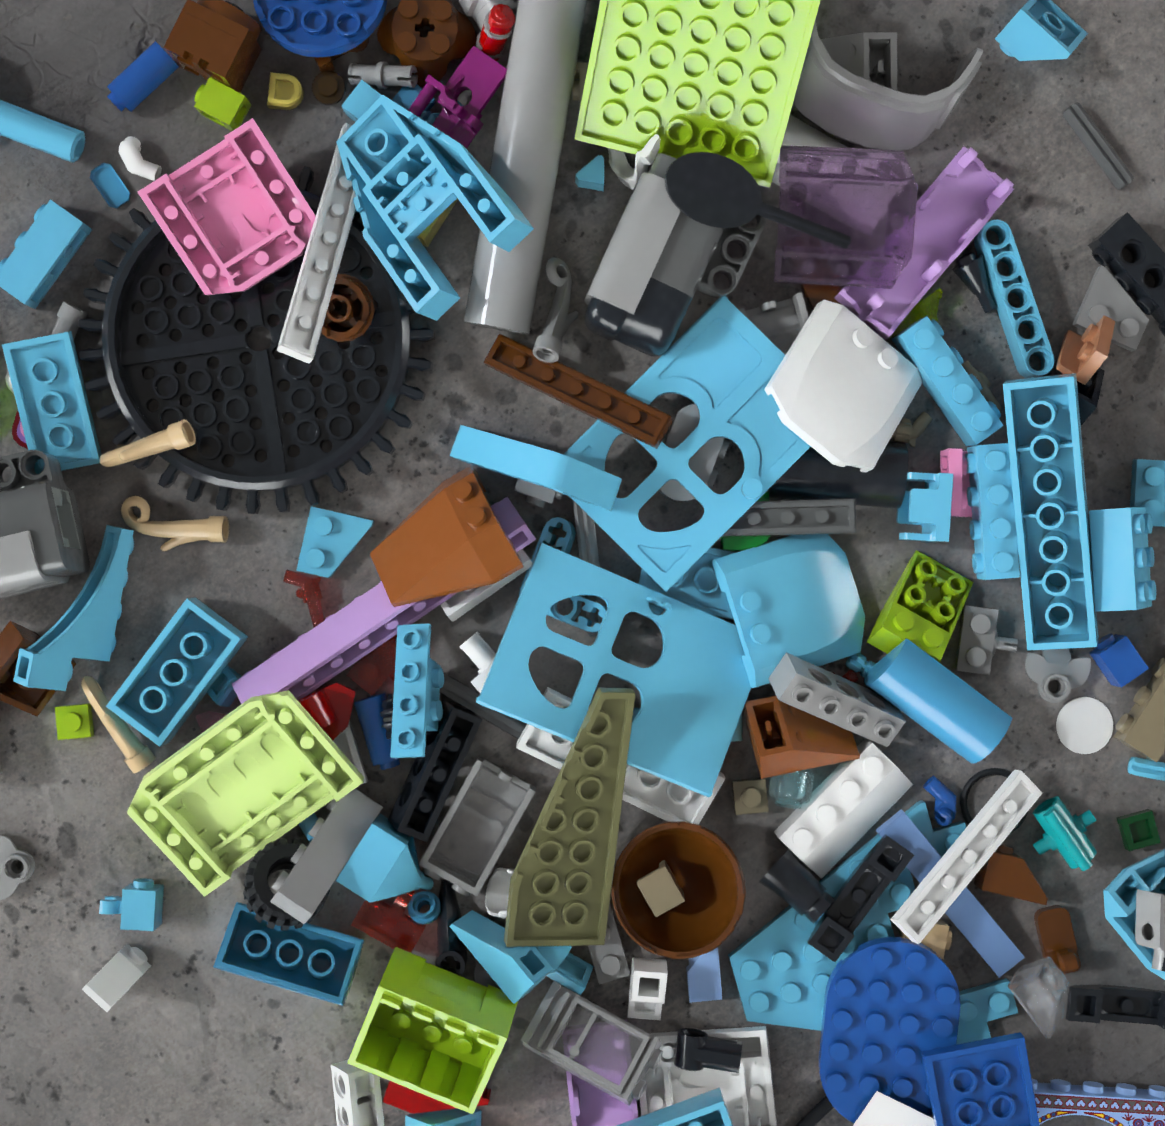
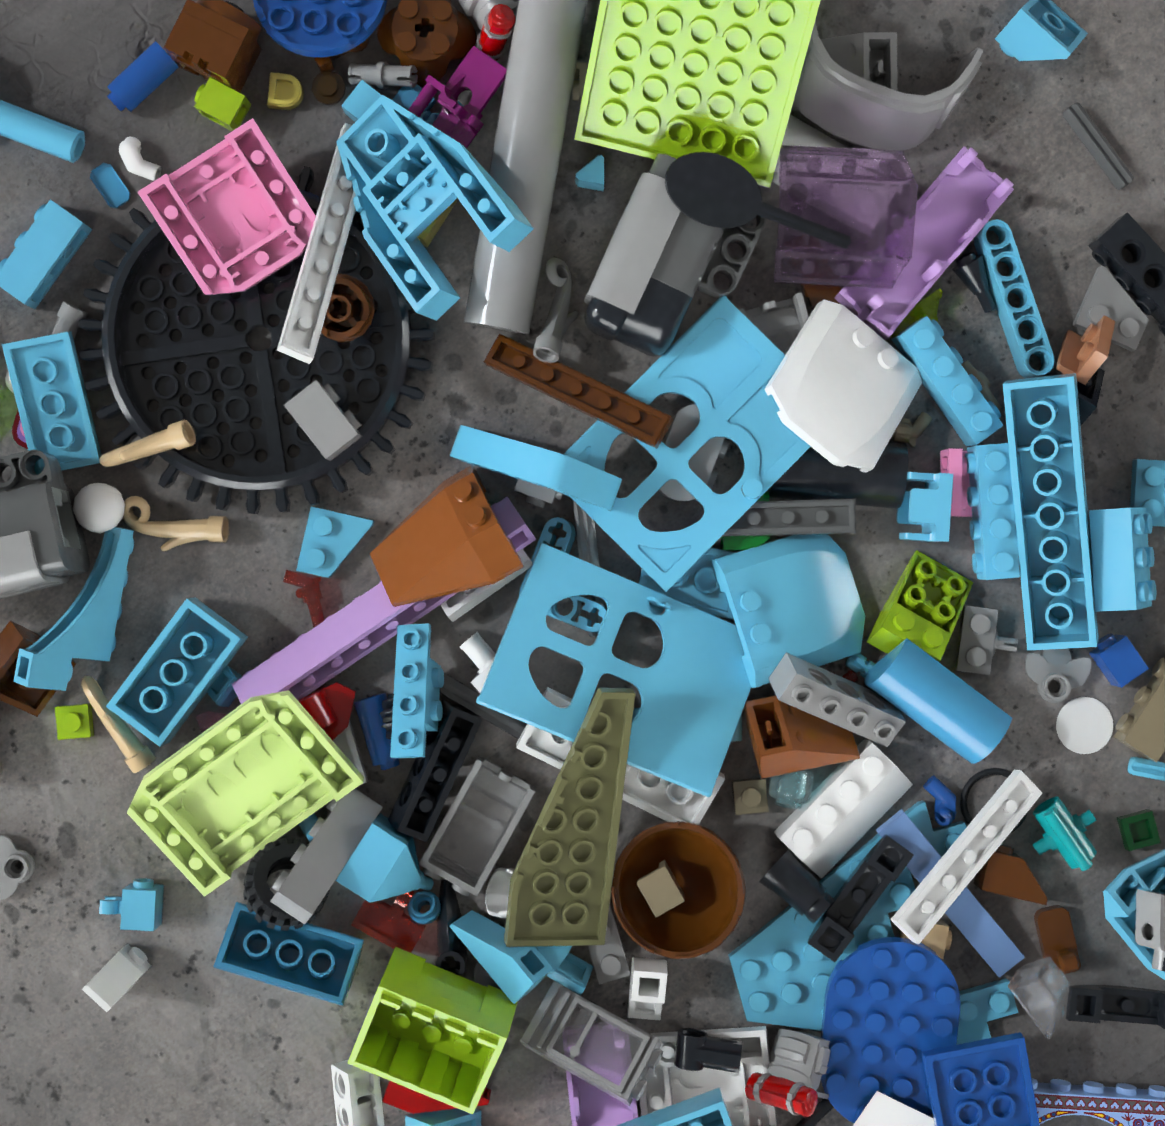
clear red plate [347,634,397,696] -> none
white helmet [608,134,661,190] -> none
light blue slope [686,947,722,1003] -> none
none -> white hair [73,483,125,534]
none -> light grey brick [284,380,362,461]
none -> light grey piece [745,1029,831,1117]

